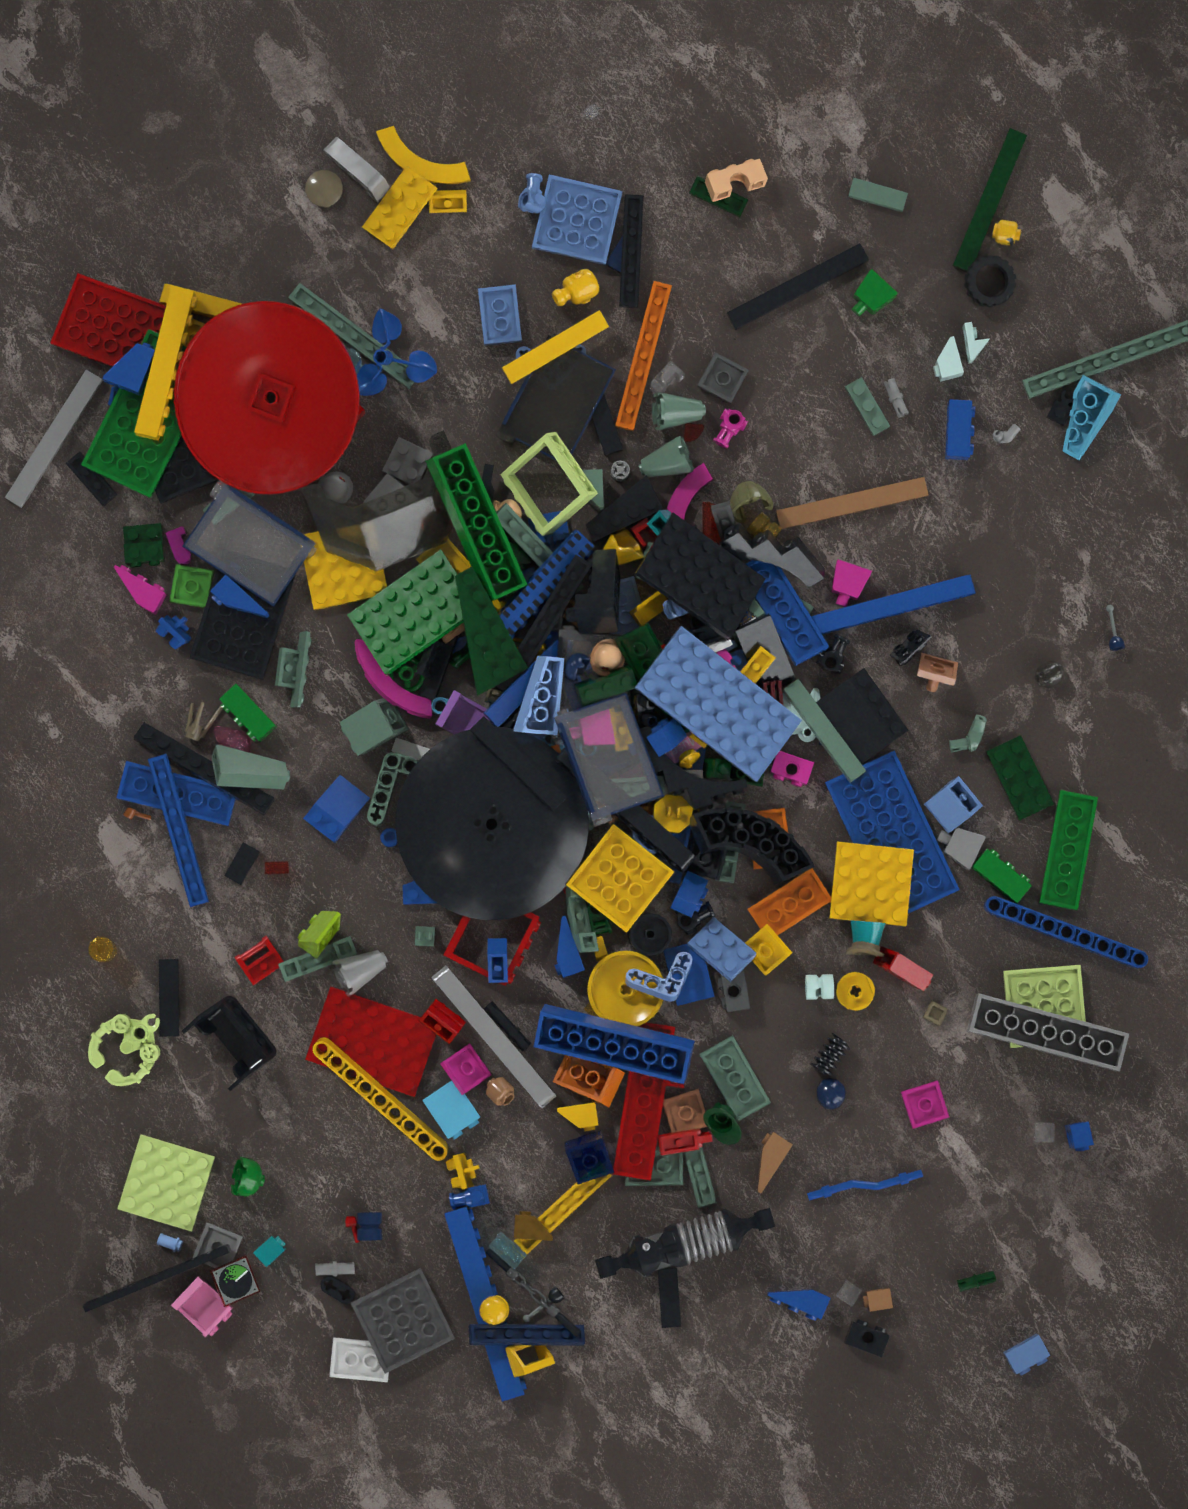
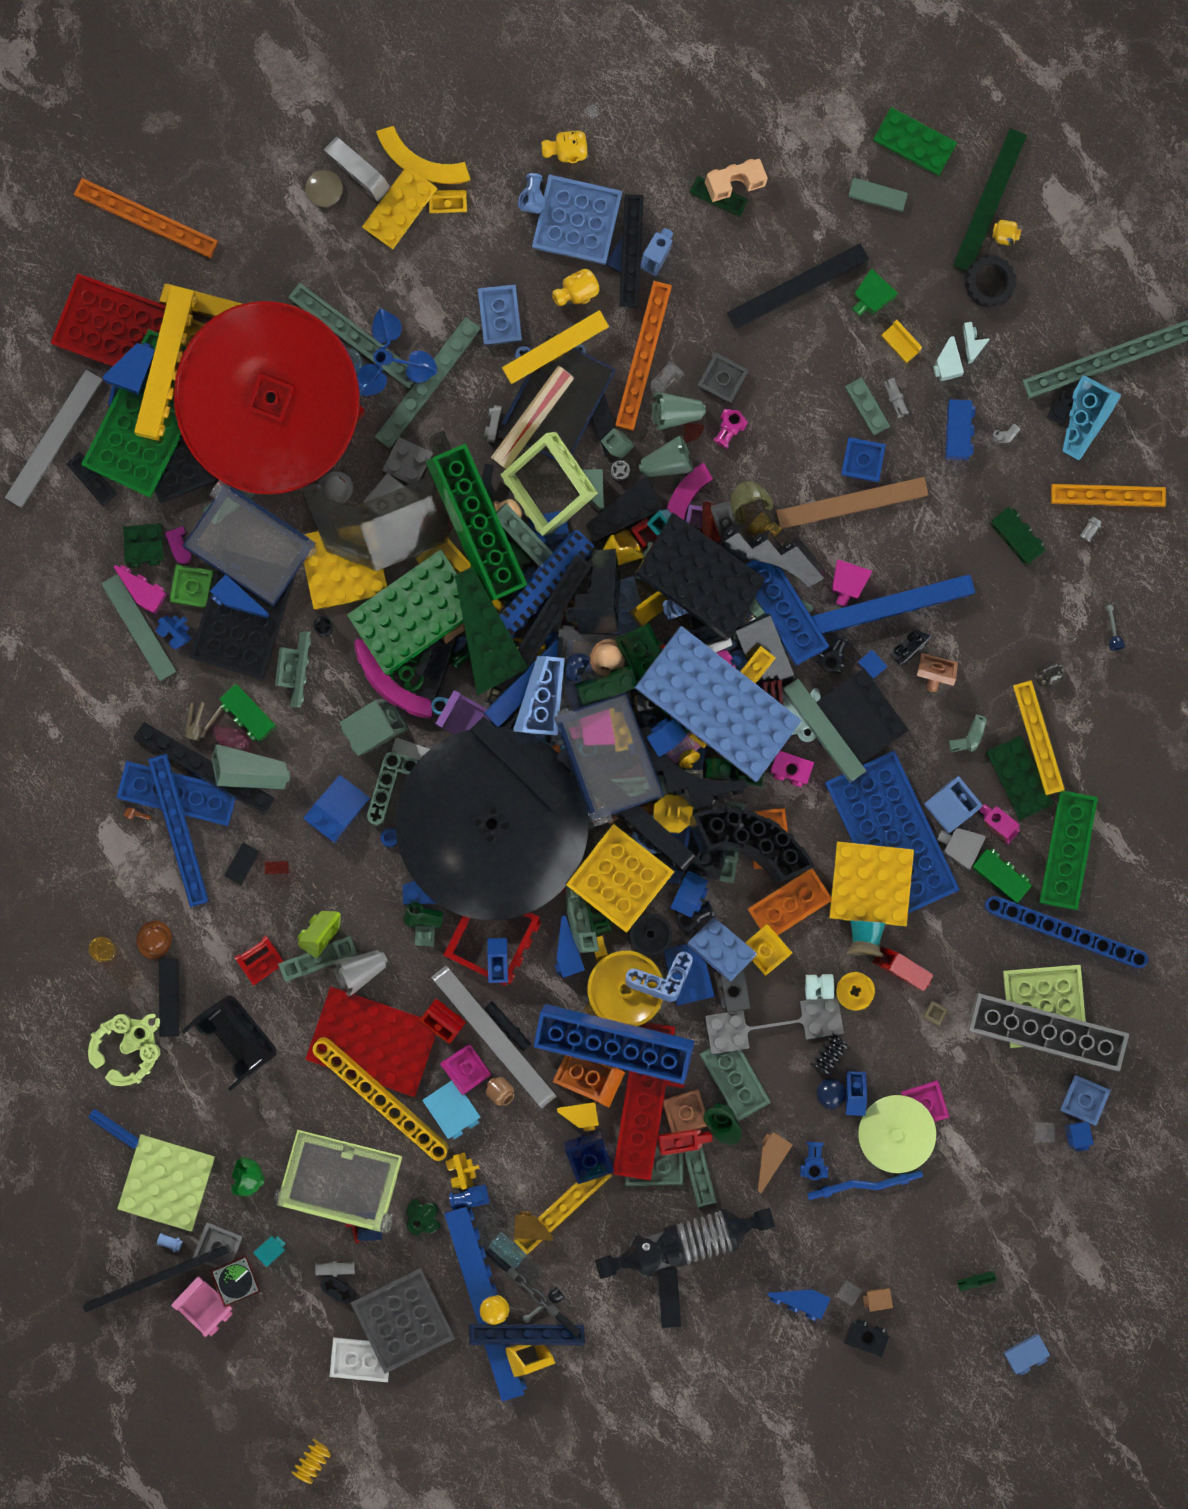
none -> orange tile [73,178,219,259]
none -> blue axle [88,1109,139,1149]
none -> sand green tile [101,574,177,682]
none -> dark orange hat [136,921,172,959]
none -> clear door [274,1130,402,1233]
none -> yellow piece [291,1438,331,1484]
none -> black wheel [313,616,334,637]
none -> sand green plate [375,317,481,449]
none -> dark green piece [403,902,443,928]
none -> dark green plate [406,1199,441,1235]
none -> light grey plate [484,405,502,444]
none -> tan tile [491,366,574,469]
none -> yellow piece [541,131,588,163]
none -> sand green panel [601,428,635,459]
none -> medium blue torso [640,228,673,277]
none -> medium lavender panel [686,505,708,530]
none -> light grey hinge [705,996,844,1054]
none -> blue connector [800,1142,828,1180]
none -> blue plate [841,437,886,482]
none -> blue slope [845,1071,867,1116]
none -> blue panel [856,650,887,679]
none -> yellowish green dish [859,1095,936,1173]
none -> green plate [873,107,957,176]
none -> yellow panel [881,320,922,364]
none -> dark pink torso [978,804,1020,845]
none -> dark green brick [989,507,1045,567]
none -> yellow plate [1013,680,1065,796]
none -> light orange tile [1051,484,1166,507]
none -> medium blue tile [1059,1075,1111,1126]
none -> light grey pin [1080,517,1102,542]

